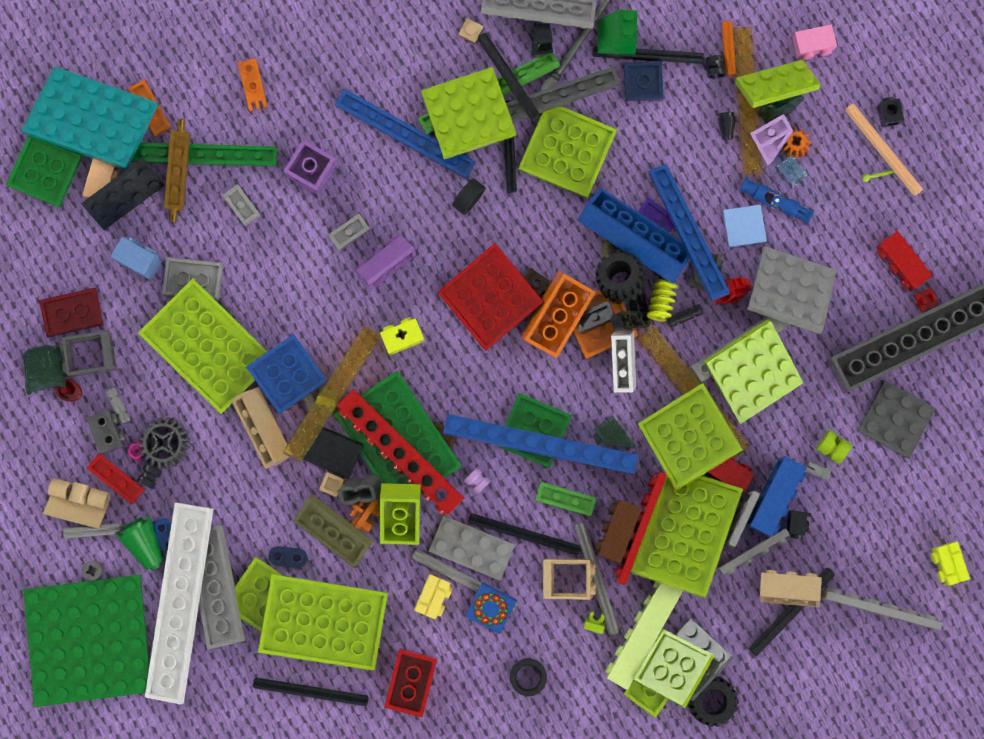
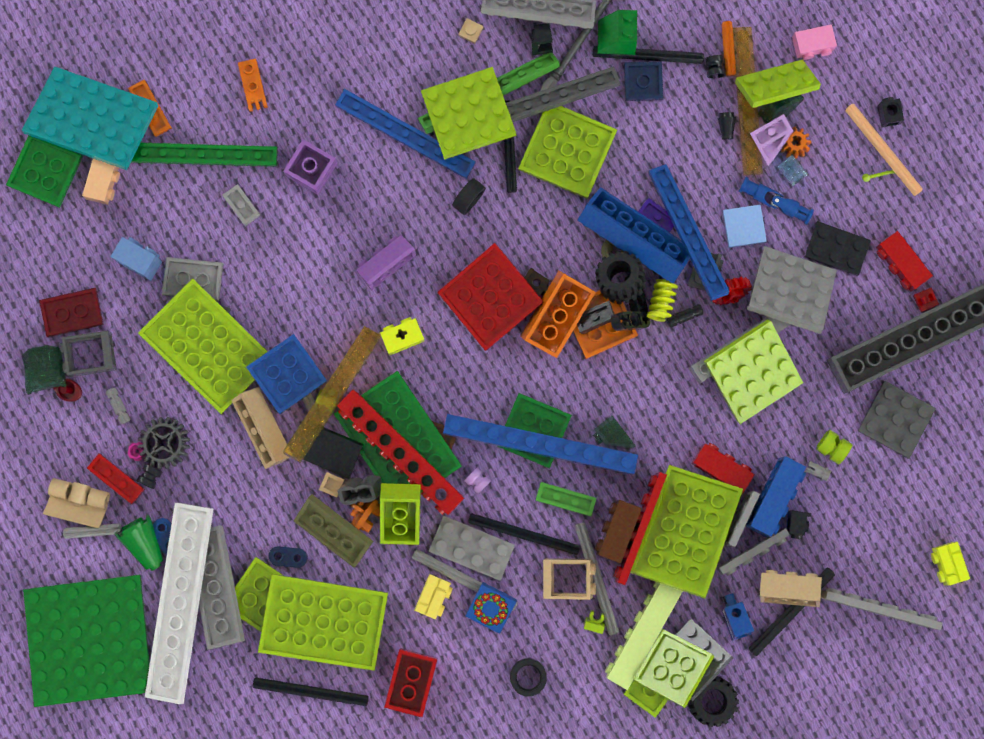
black plate [81,158,165,230] -> none
flat silver wheel [82,561,104,581] -> none
dark grey brick [86,409,126,455] -> none
pearl gold plate [164,118,191,222] -> none
light grey plate [328,214,370,251] -> none
black axle [478,33,540,121] -> none
white brick [611,331,636,392] -> none
clear yellow plate [638,326,751,458] -> none
lime plate [638,383,743,490] -> none
none -> blue torso [722,593,754,641]
none -> black plate [804,221,871,276]

